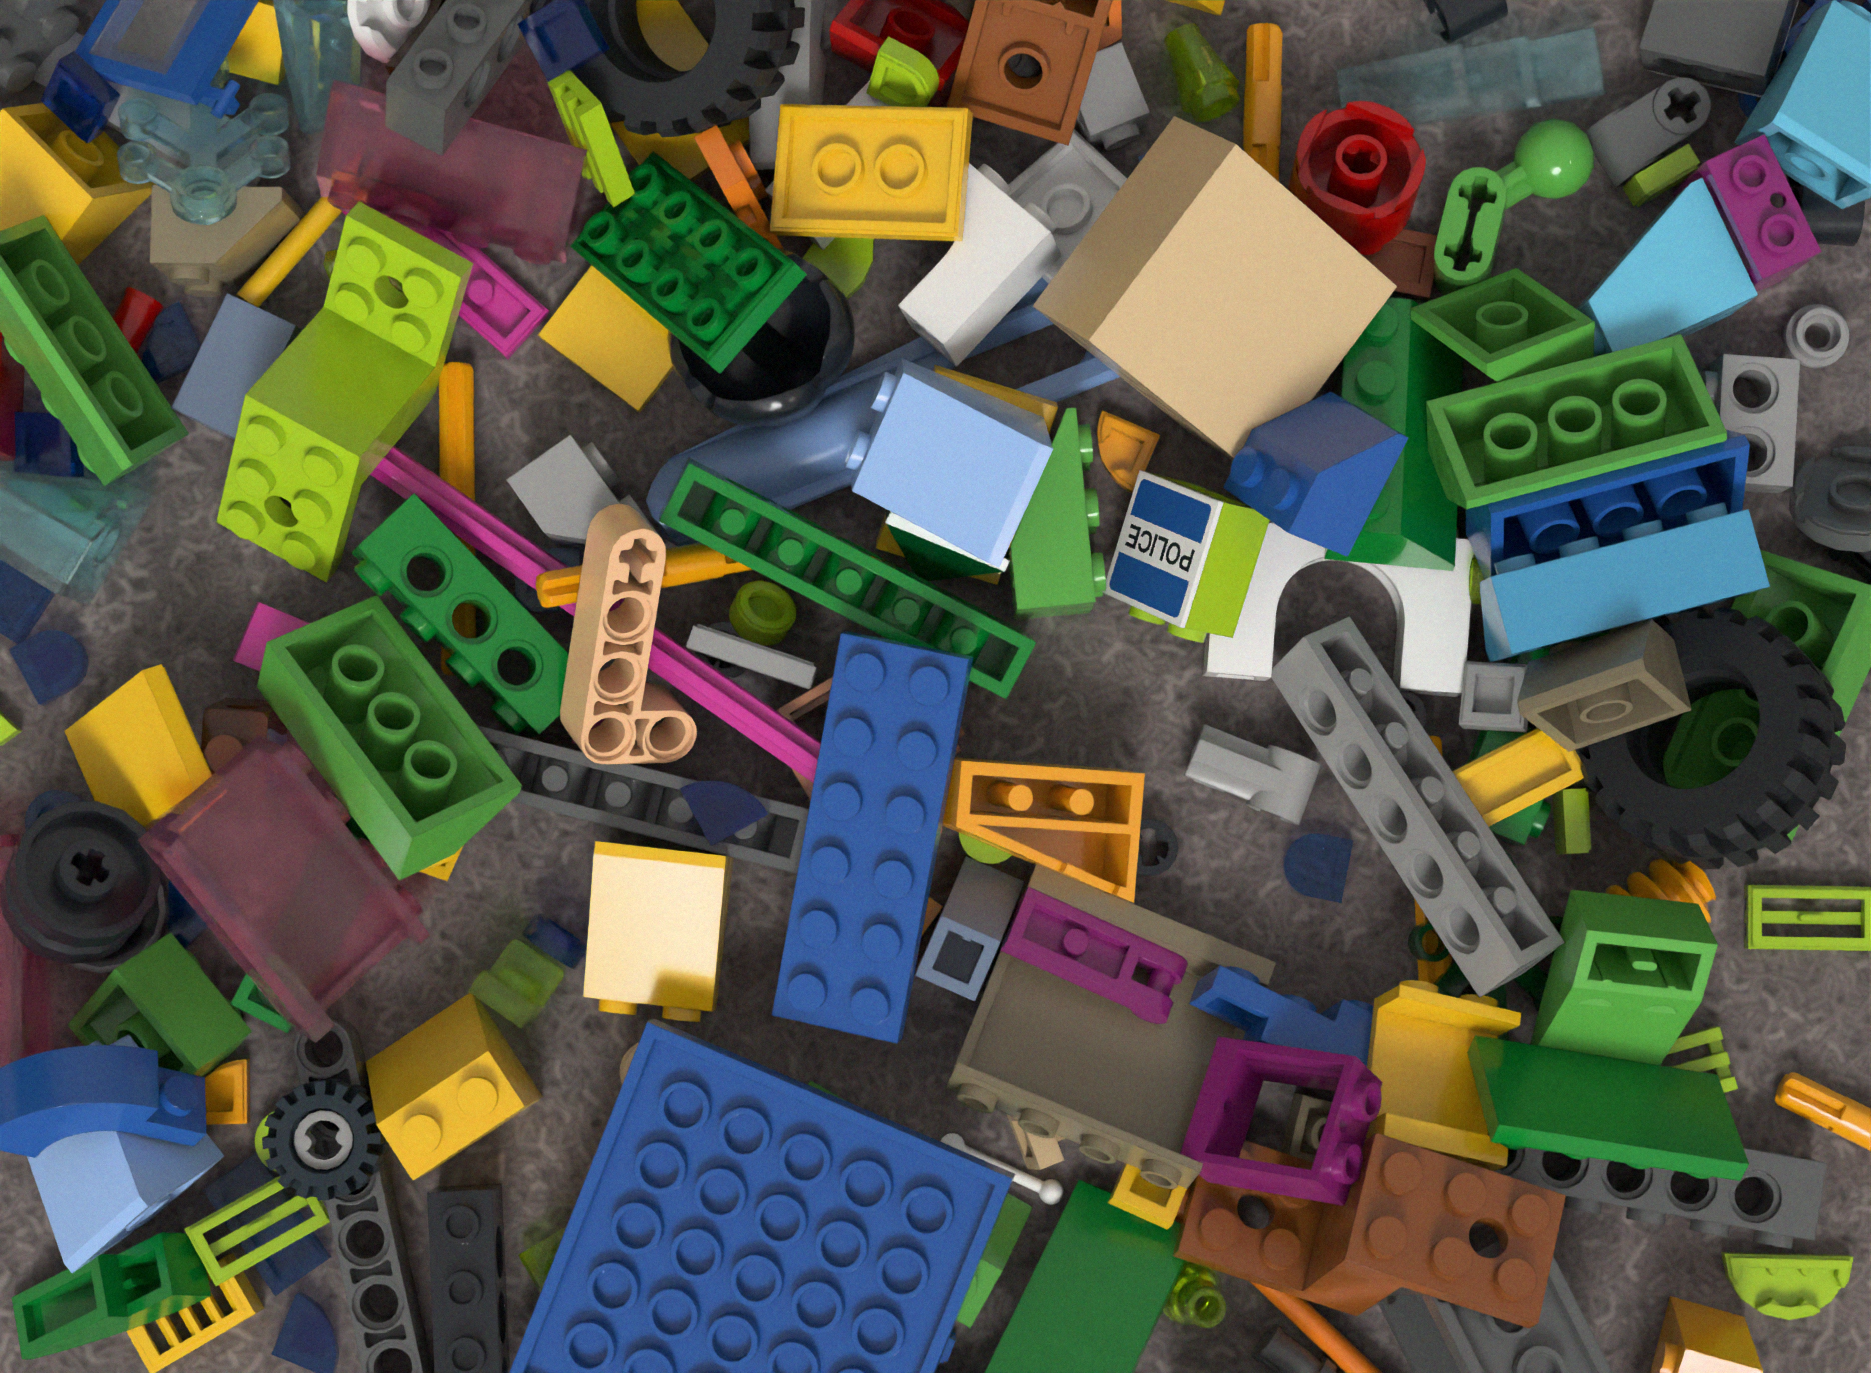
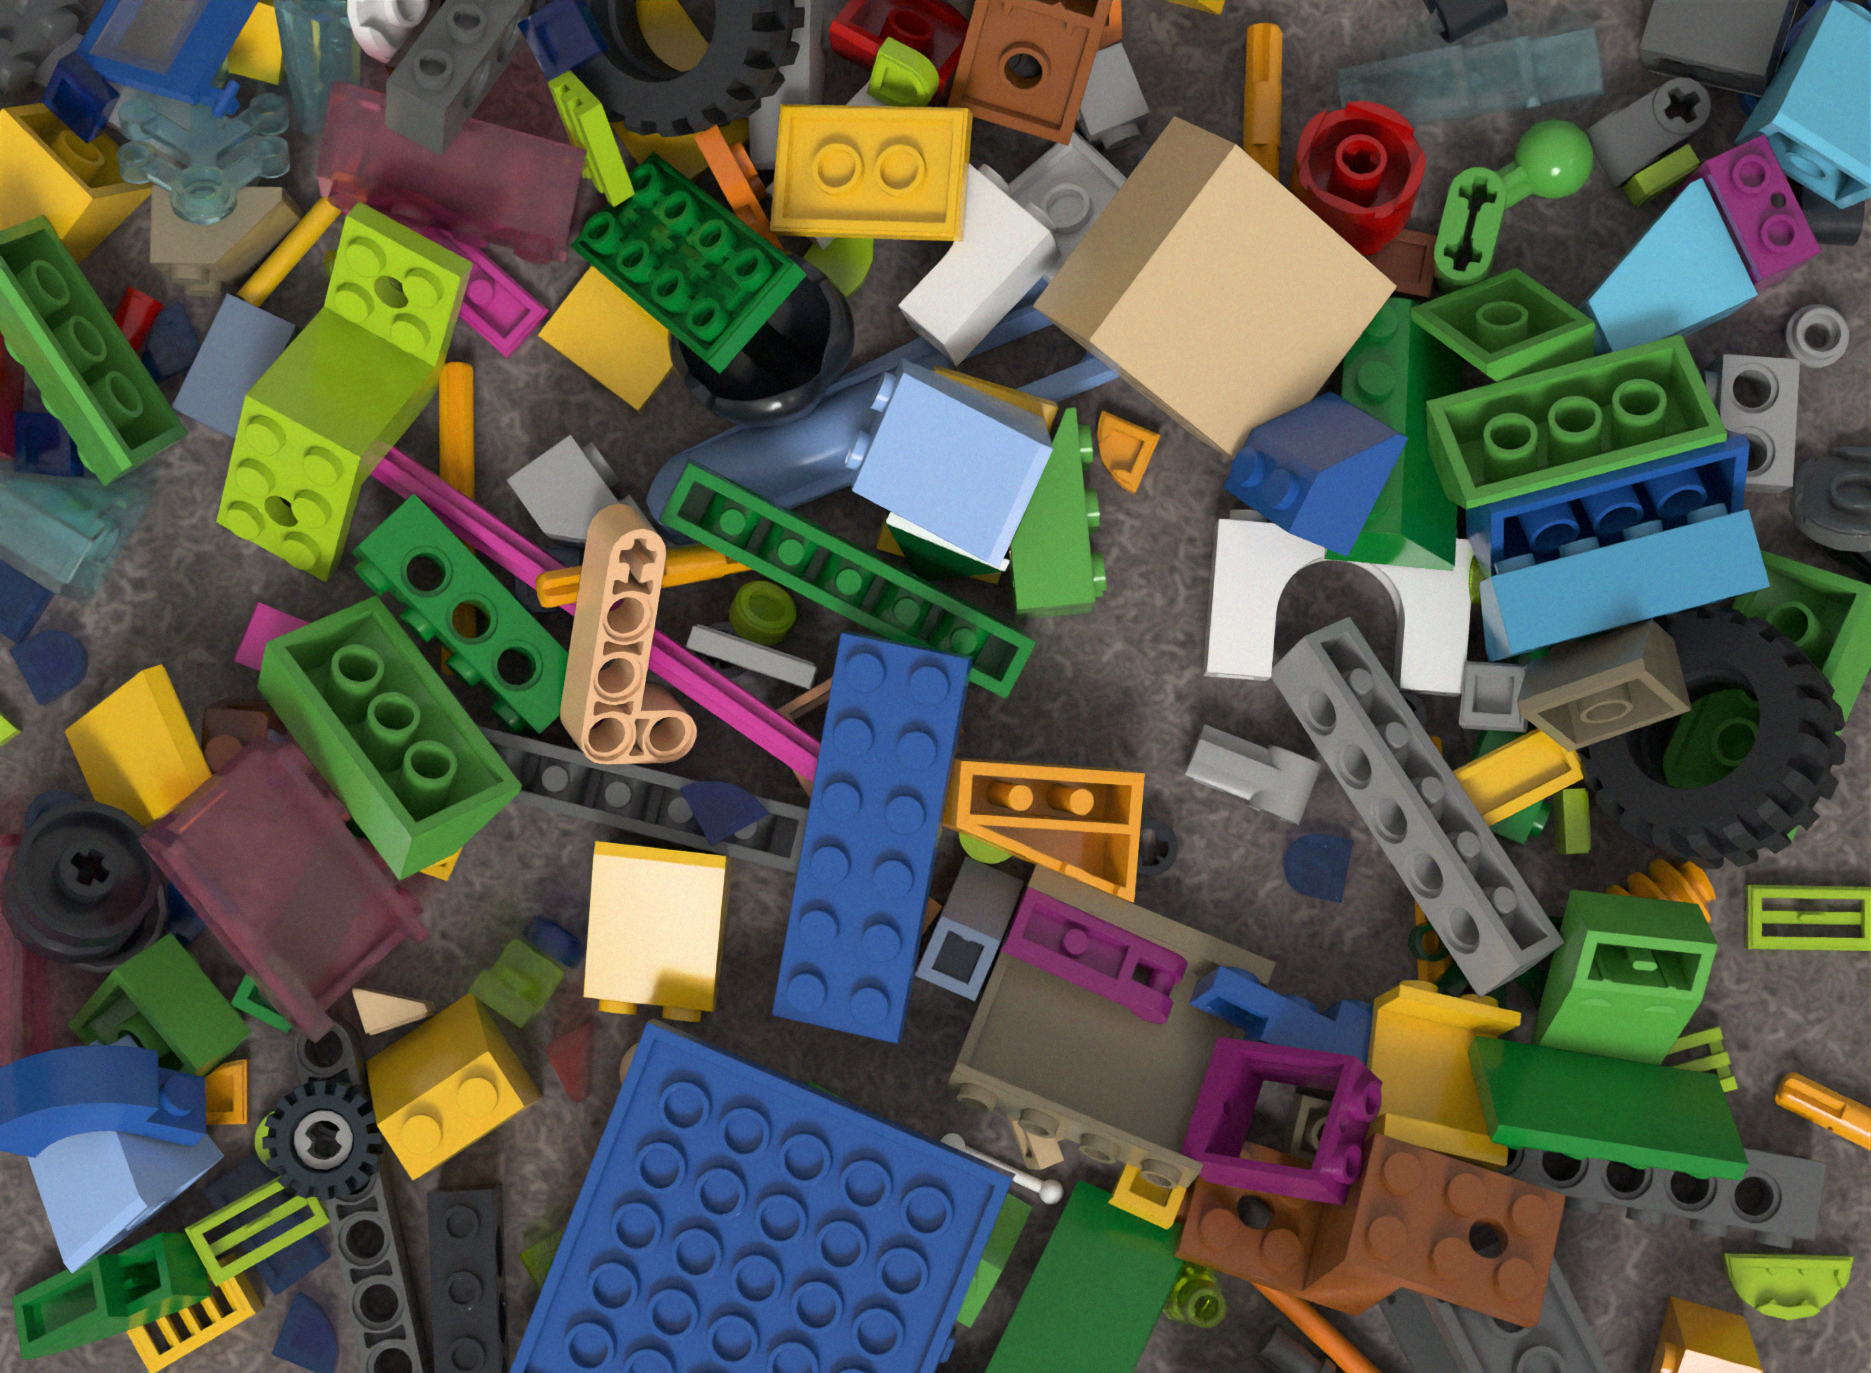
piece [1103,470,1270,643] -> none
clear neon green cone [1163,23,1240,123] -> none
none -> tan slope [352,987,436,1036]
none -> clear red slope [545,1021,595,1103]

